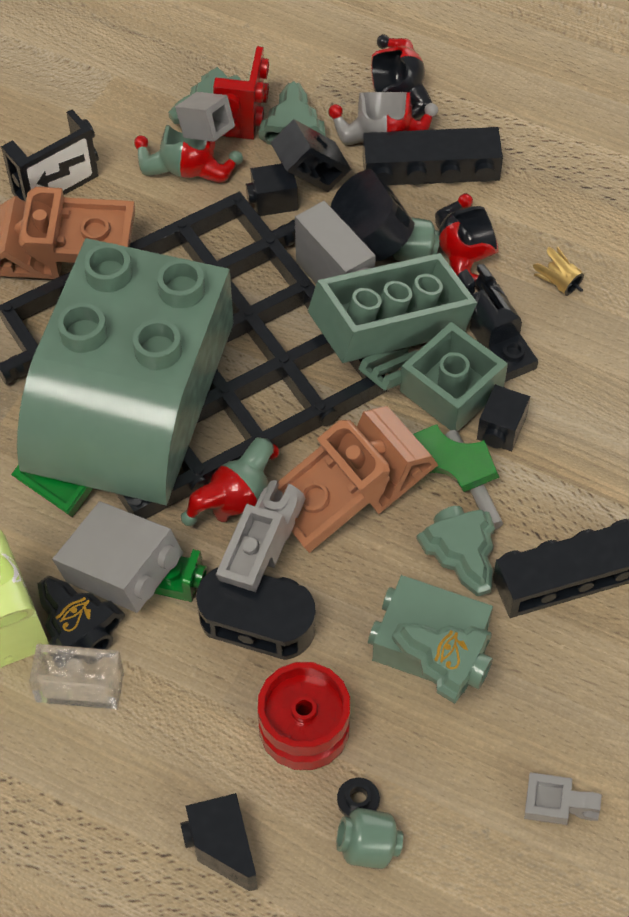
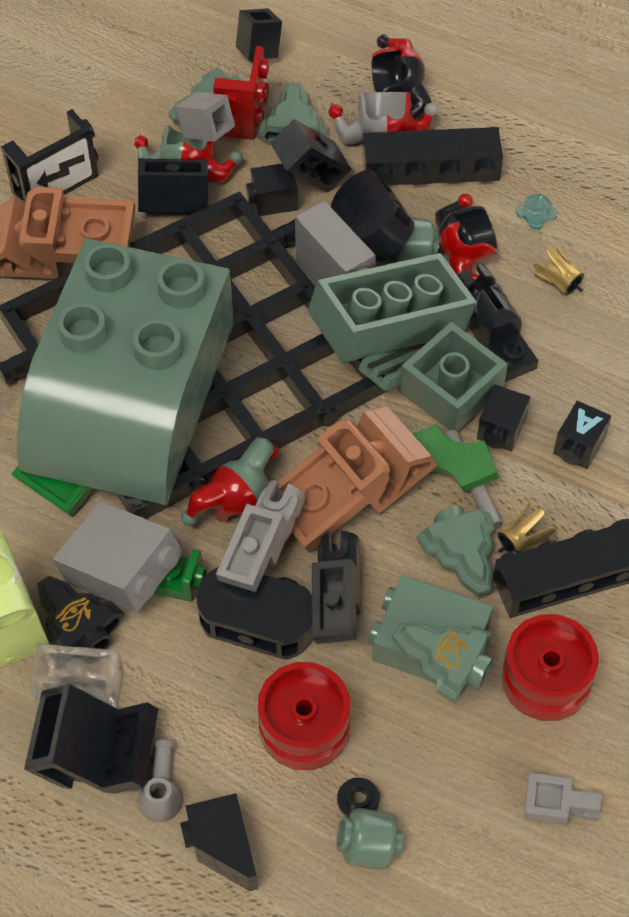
none -> black piece [24,683,159,794]
none -> black brick [138,158,208,215]
none -> light grey bar [138,740,182,822]
none -> black brick [236,8,282,62]
none -> black plate [312,531,361,644]
none -> pearl gold piece [498,503,556,553]
none -> red wheel [502,614,599,721]
none -> clear light blue plate [516,194,557,230]
none -> black brick [553,400,611,469]

